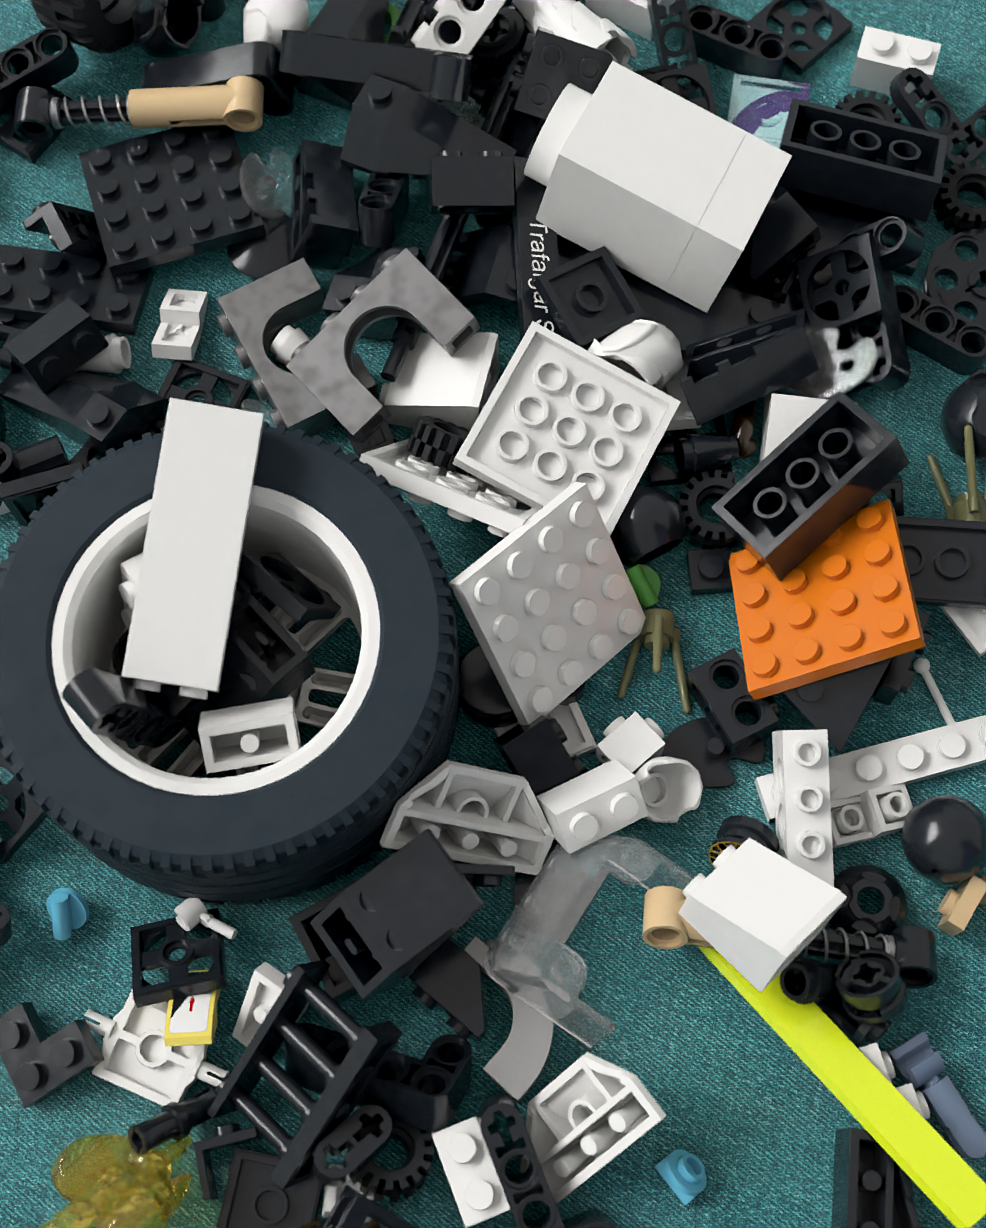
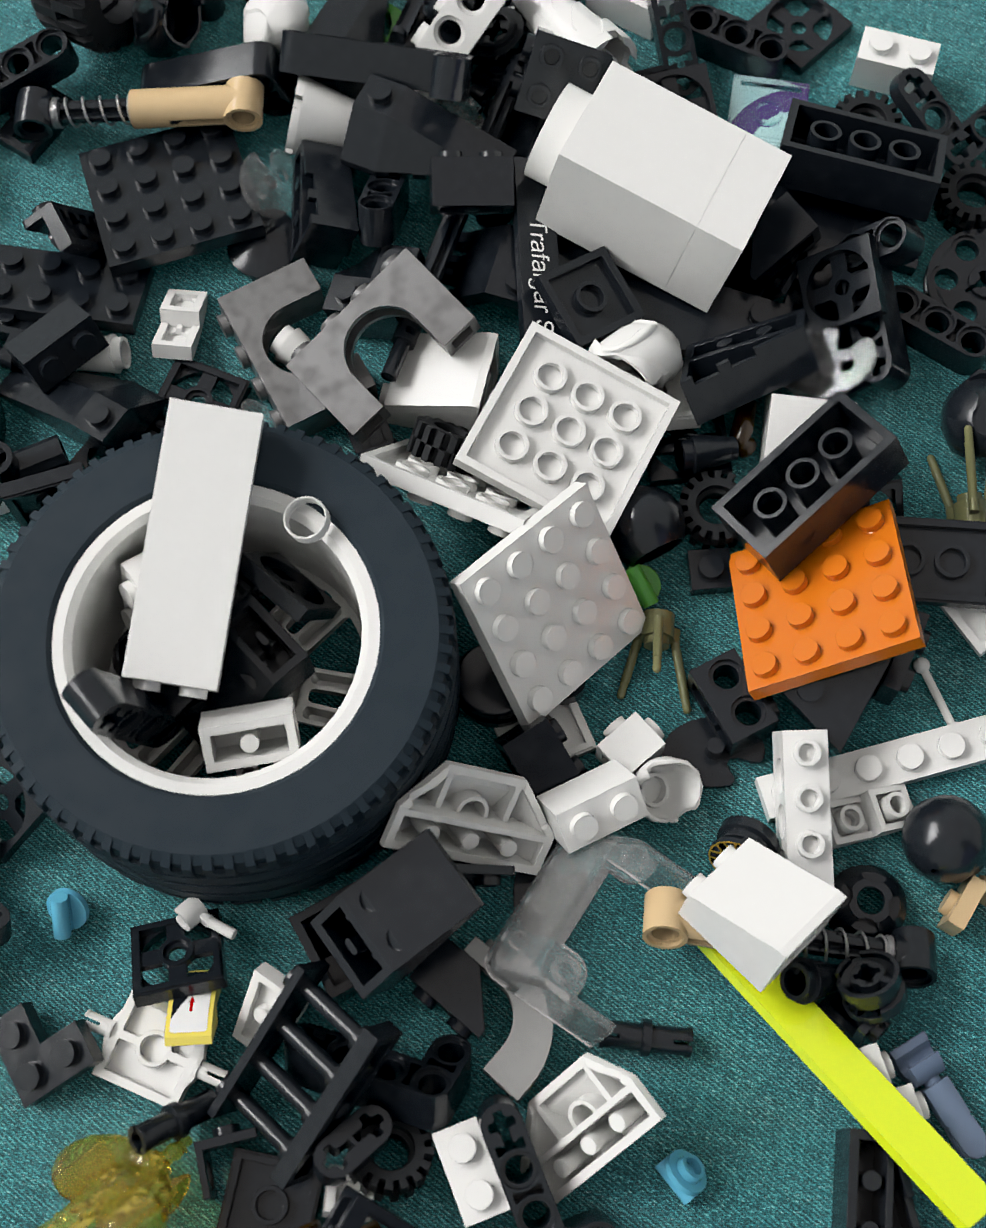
none -> white axle [283,496,331,544]
none -> white cone [284,75,355,155]
none -> black pin [598,1018,693,1058]

